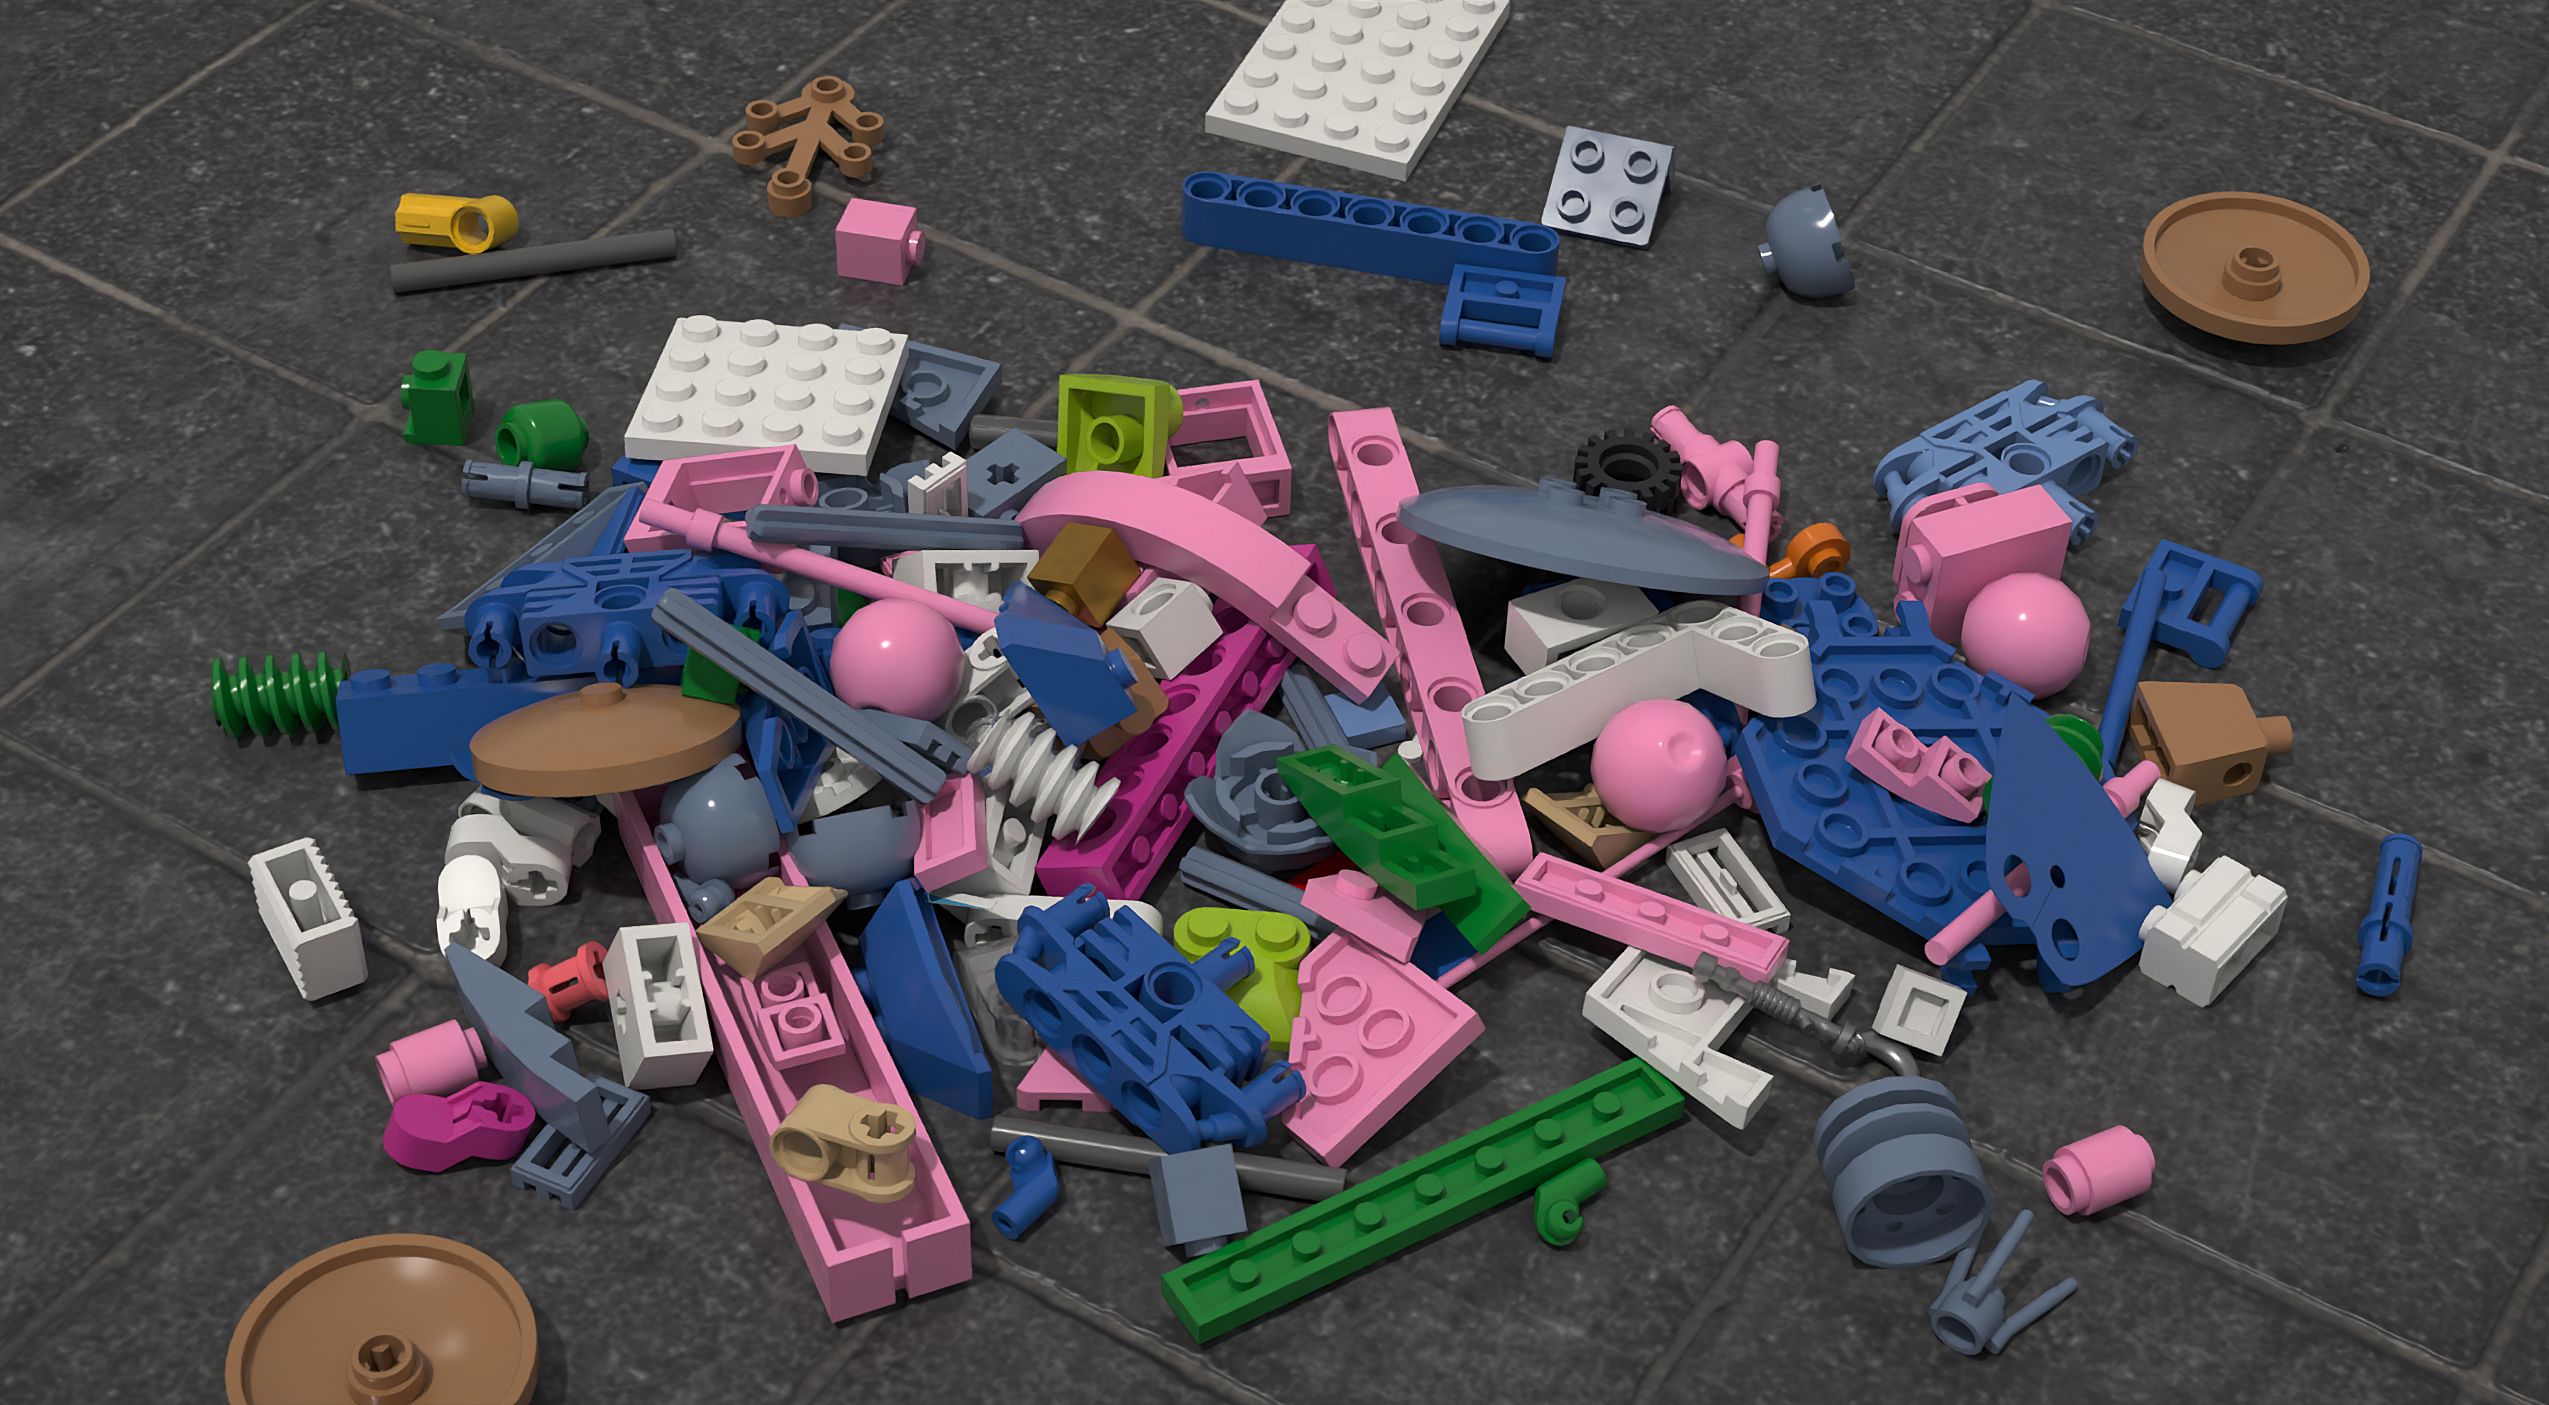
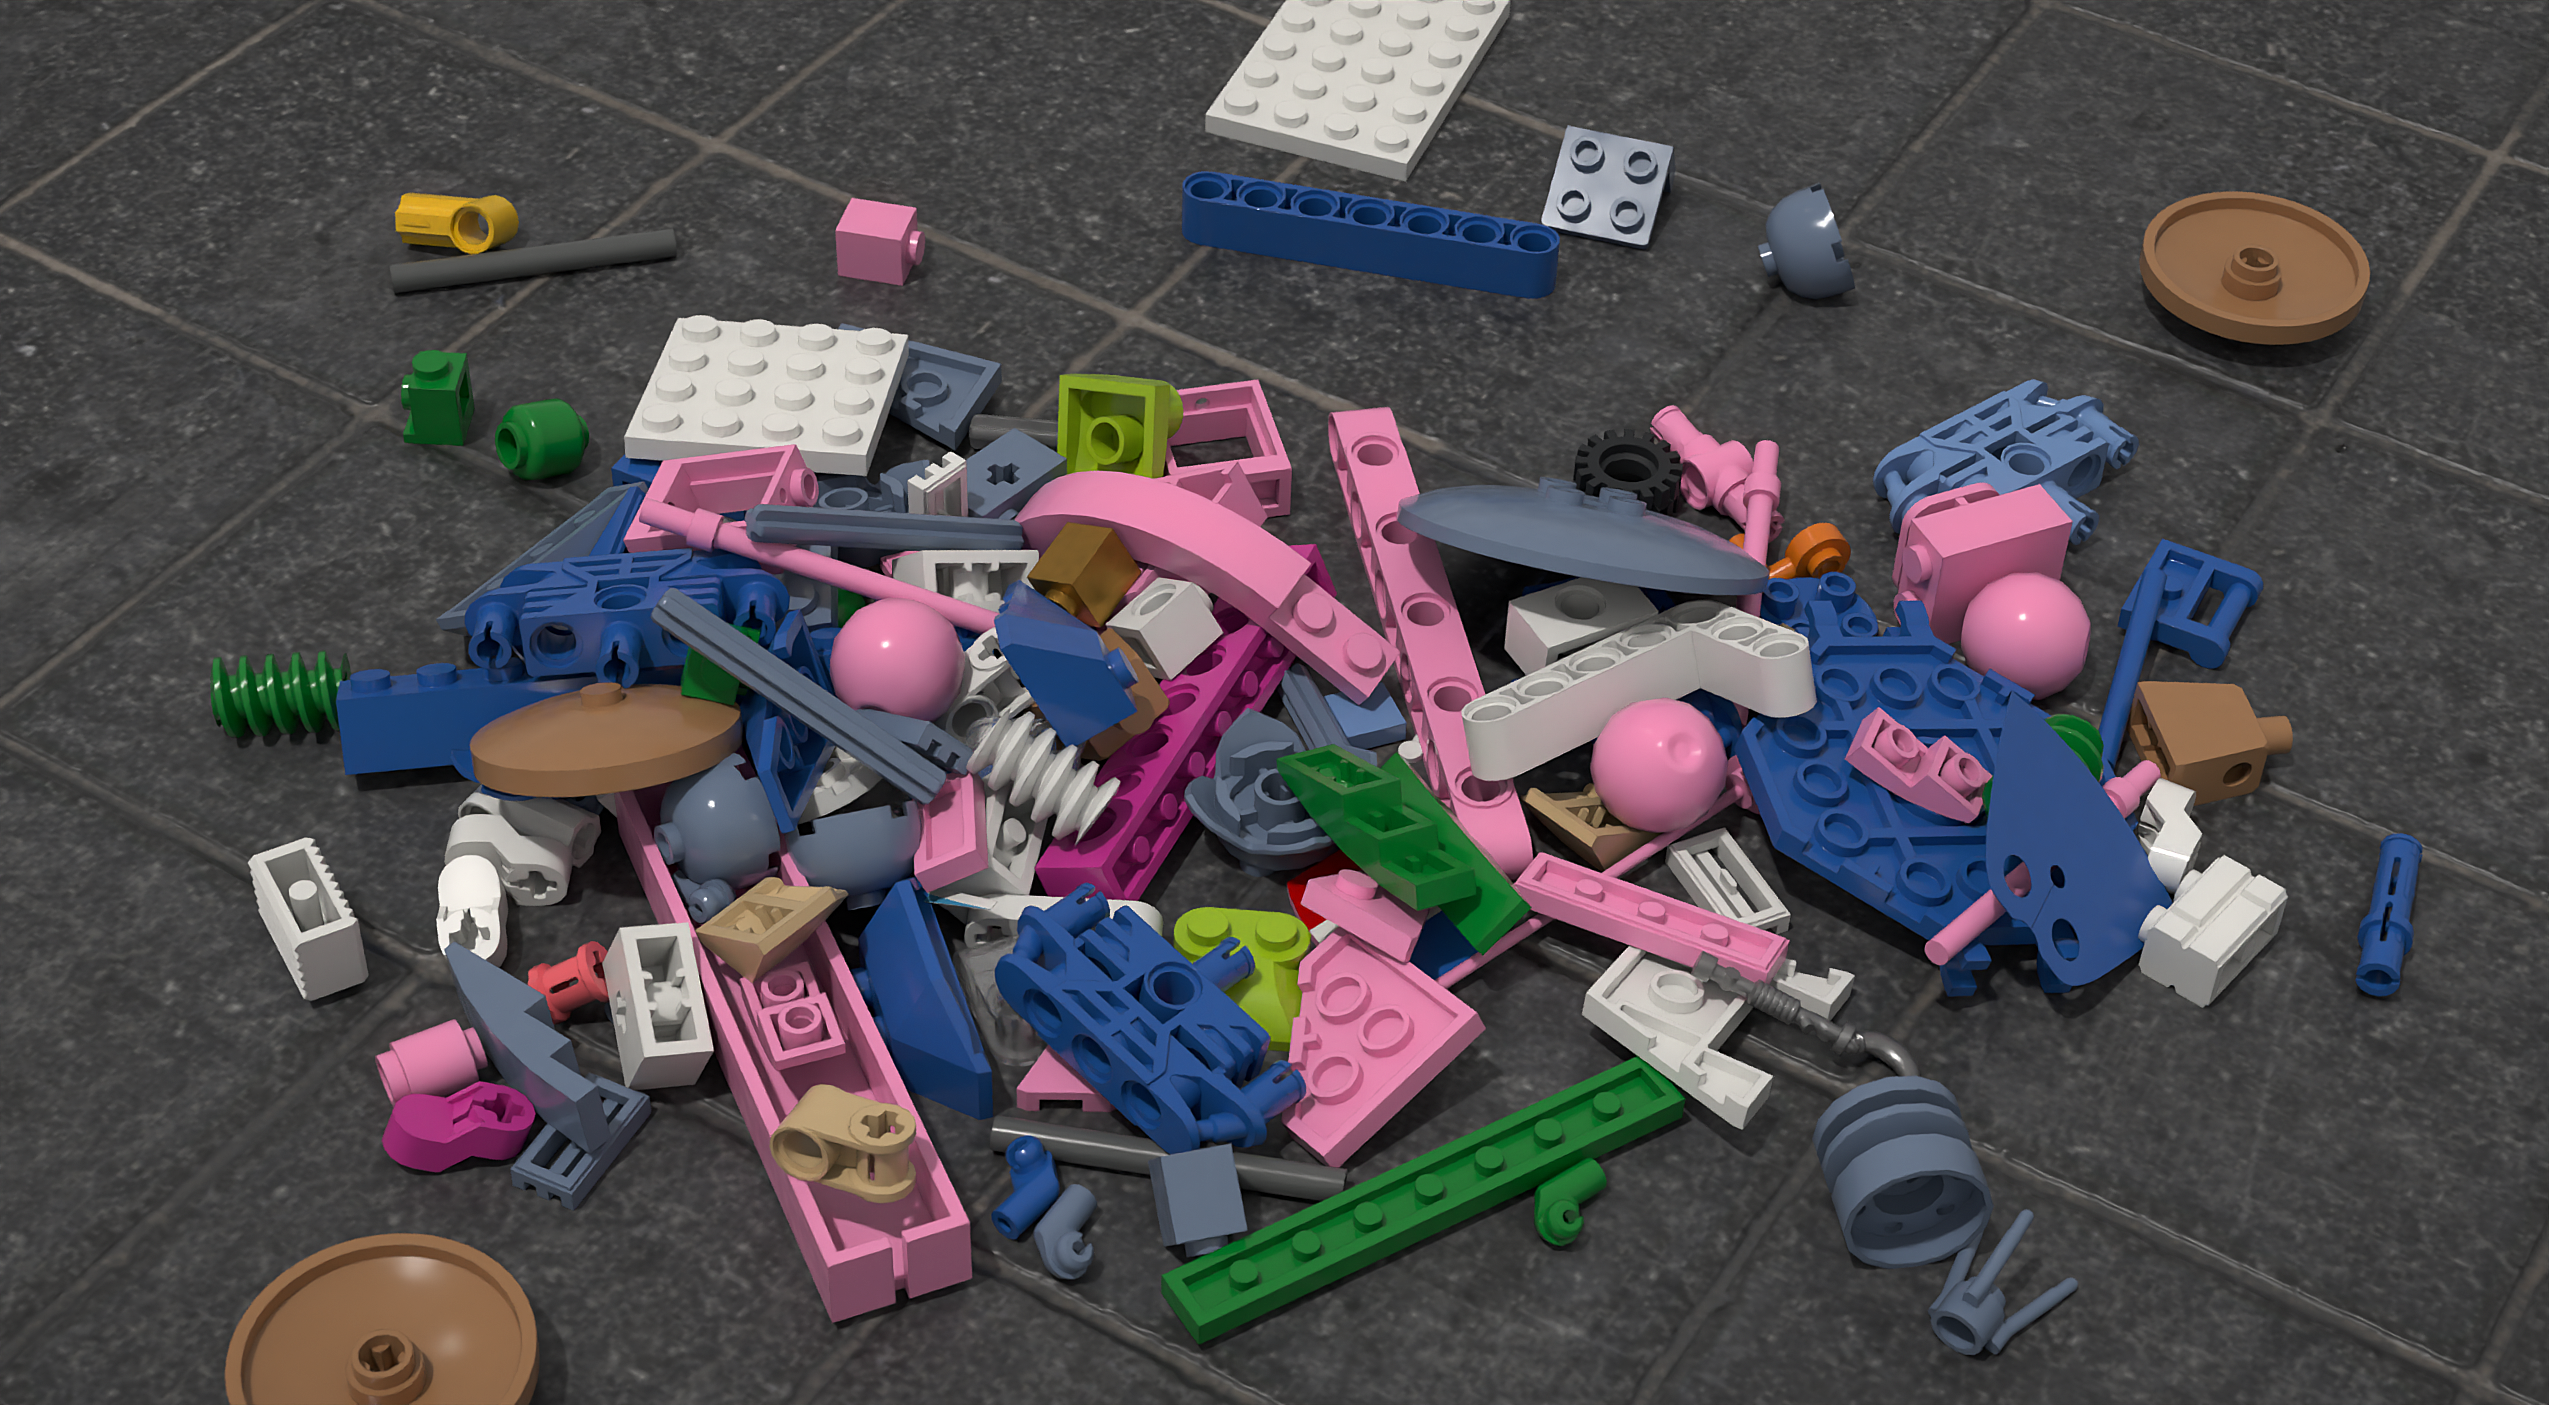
sand blue pin [461,459,590,511] -> none
medium nougat plant [732,76,884,217] -> none
sand blue axle [1179,846,1339,941] -> none
blue plate [1439,263,1566,359] -> none
white tile [1872,964,1967,1056] -> none
bright pink brick [2042,1125,2155,1216] -> none
none -> sand blue arm [1033,1184,1097,1280]

